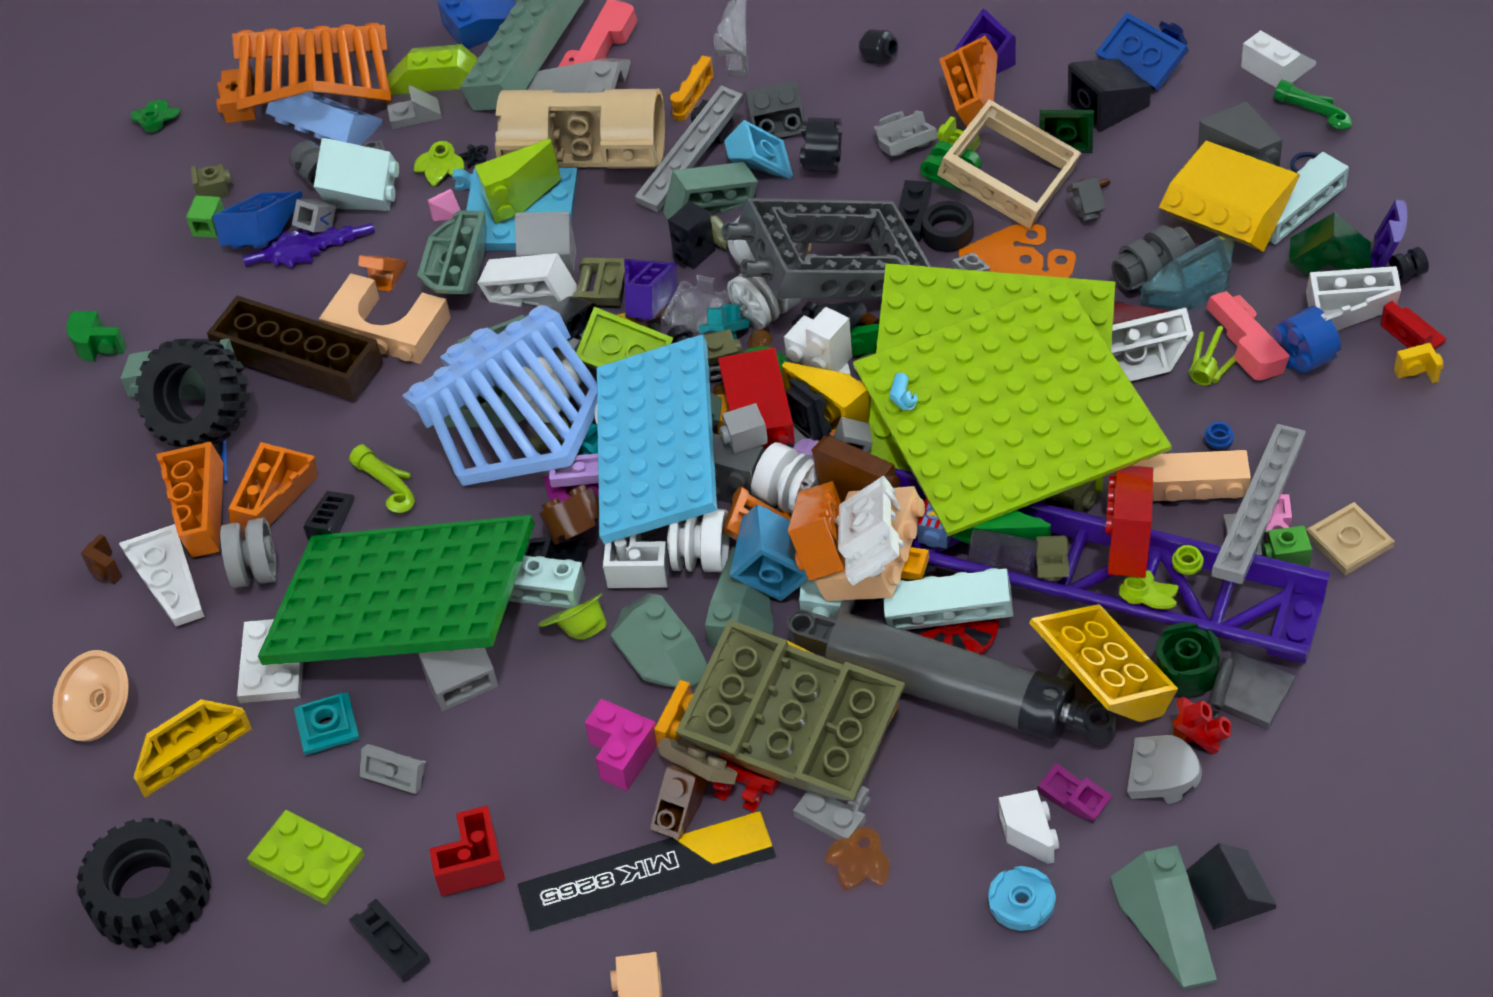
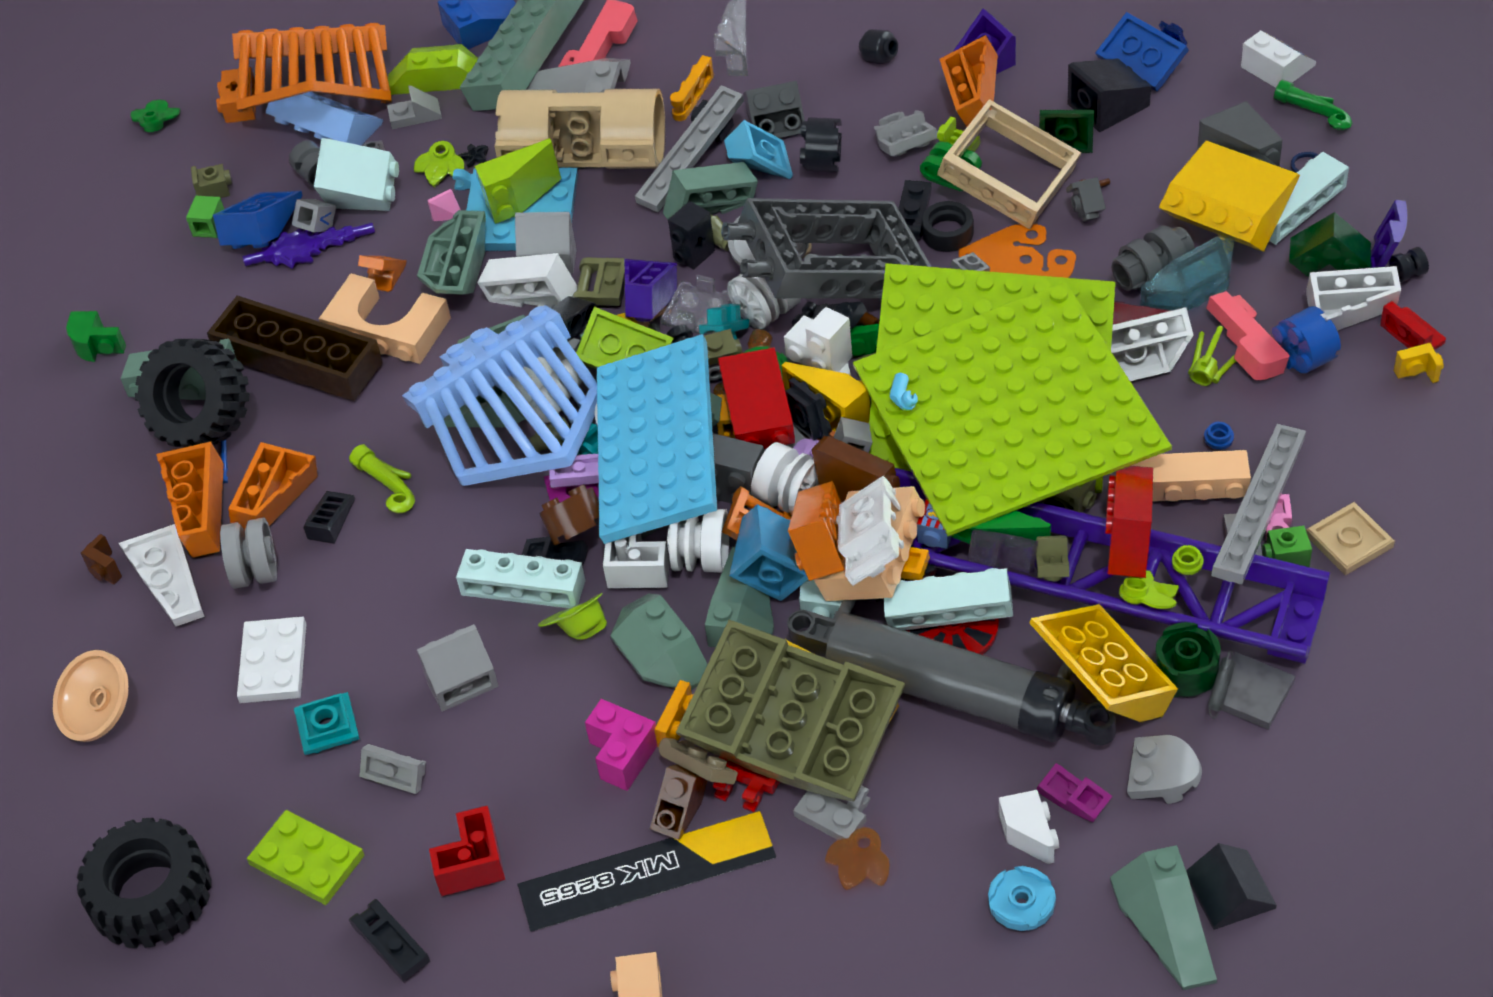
yellow wedge [133,699,252,798] -> none
green plate [258,515,535,665] -> none
light grey brick [719,403,768,454] -> none
red hips [1172,697,1231,755] -> none

